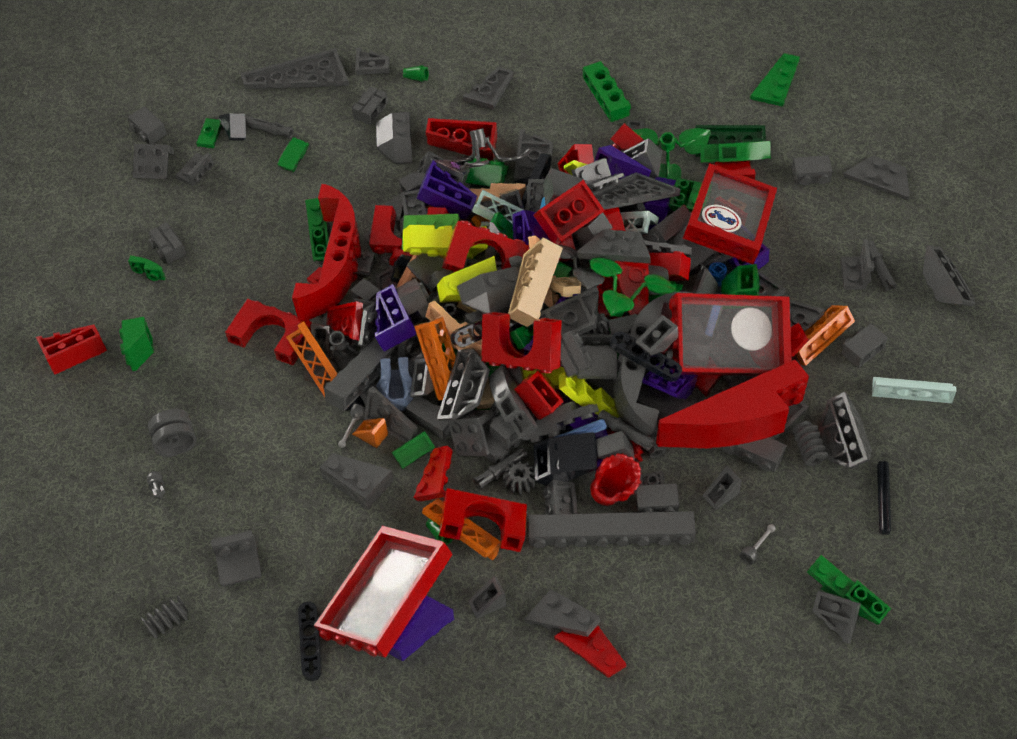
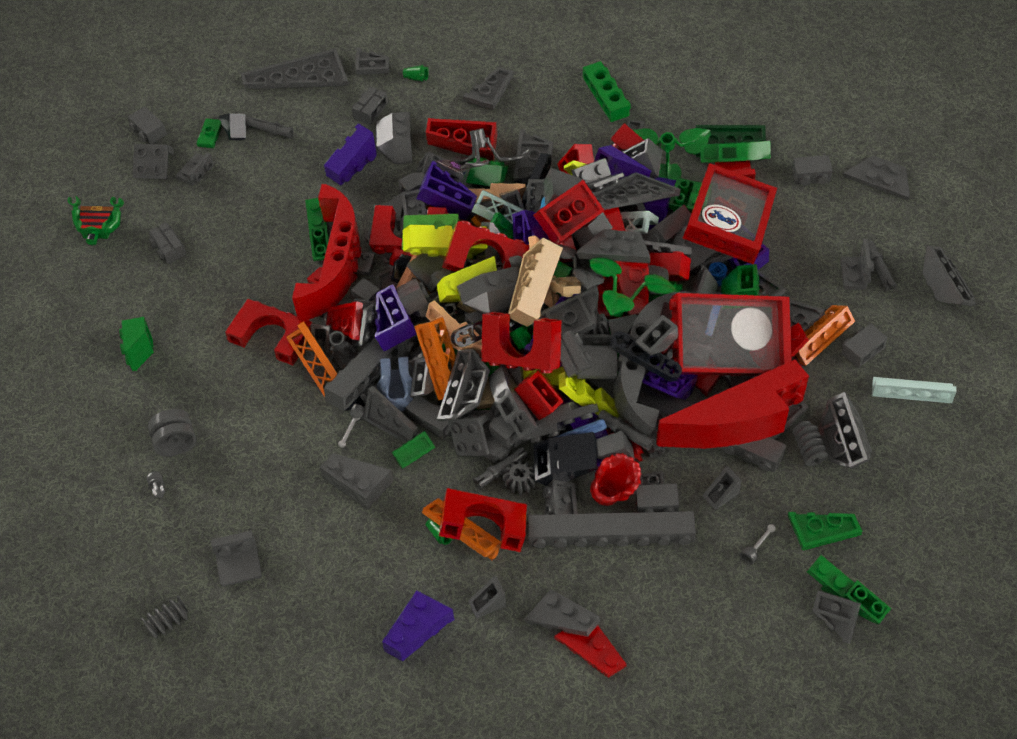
red wedge [36,324,107,375] -> none
green slope [128,255,166,281] -> none
green slope [277,137,309,172] -> none
black beam [298,602,322,681] -> none
window [314,526,453,658] -> none
orange slope [353,418,388,448] -> none
red wing [413,446,453,502] -> none
green wing [750,53,800,107] -> none
black axle [877,461,891,535] -> none
none -> green torso [68,196,124,246]
none -> dark purple wedge [324,123,377,185]
none -> green wing [788,512,862,551]

